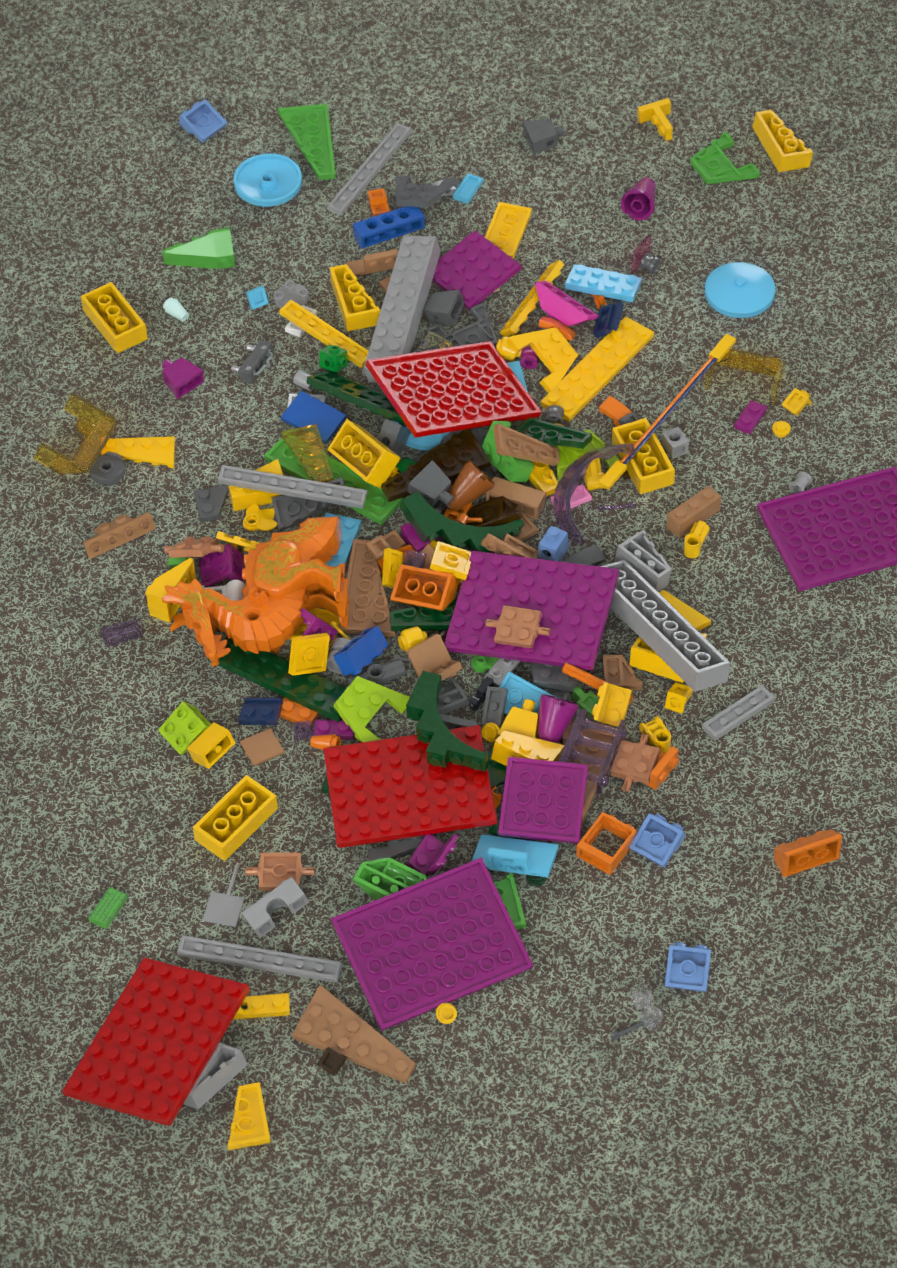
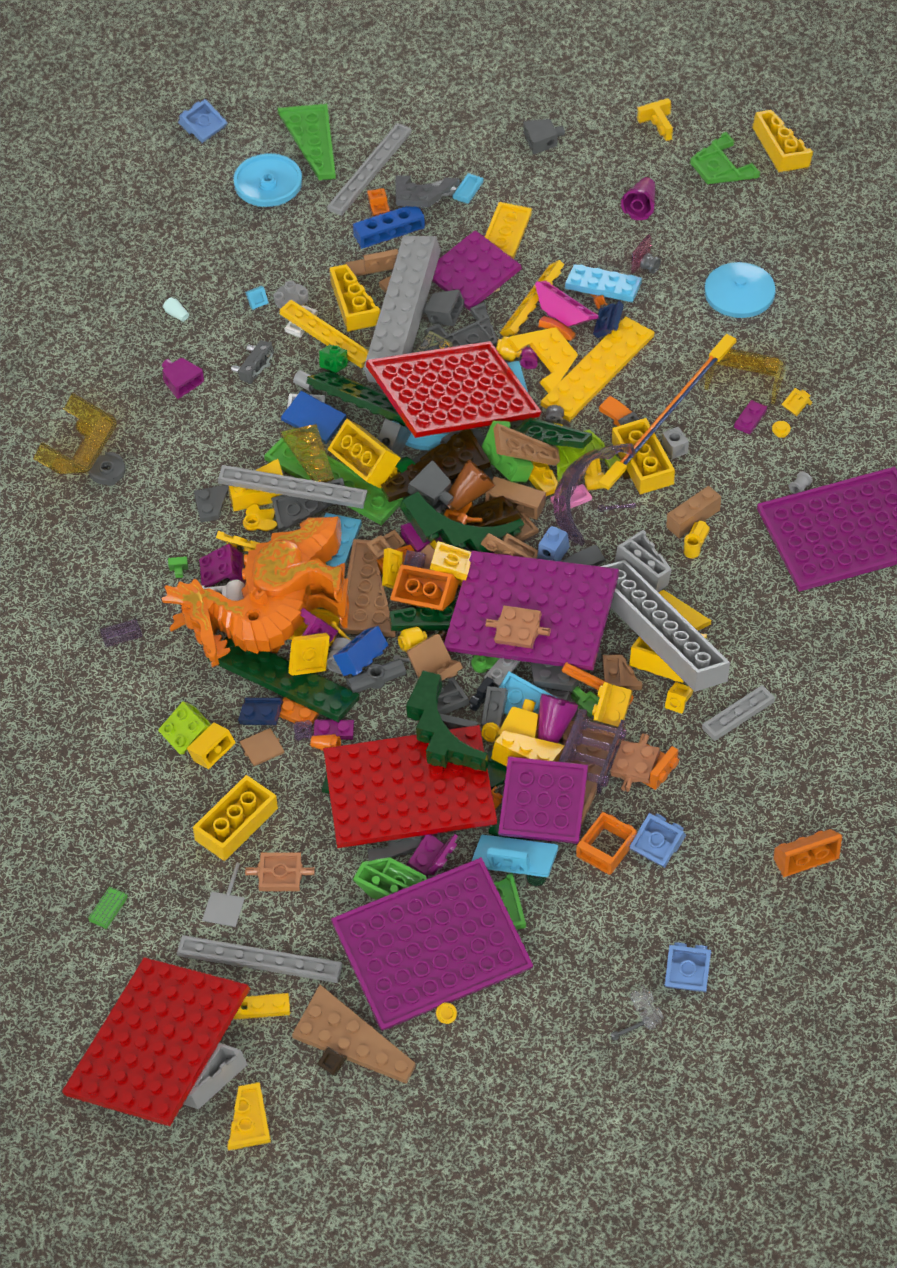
yellow brick [81,282,148,354] -> none
medium nougat bracket [83,512,156,559] -> none
yellow wing [101,436,175,468] -> none
yellow slope [145,558,196,623] -> none
wedge [162,228,235,269] -> none
nougat plate [164,536,224,558] -> none
light grey arch [242,877,309,938] -> none
lime wing [333,676,410,743] -> none
yellow piece [639,716,671,754] -> none

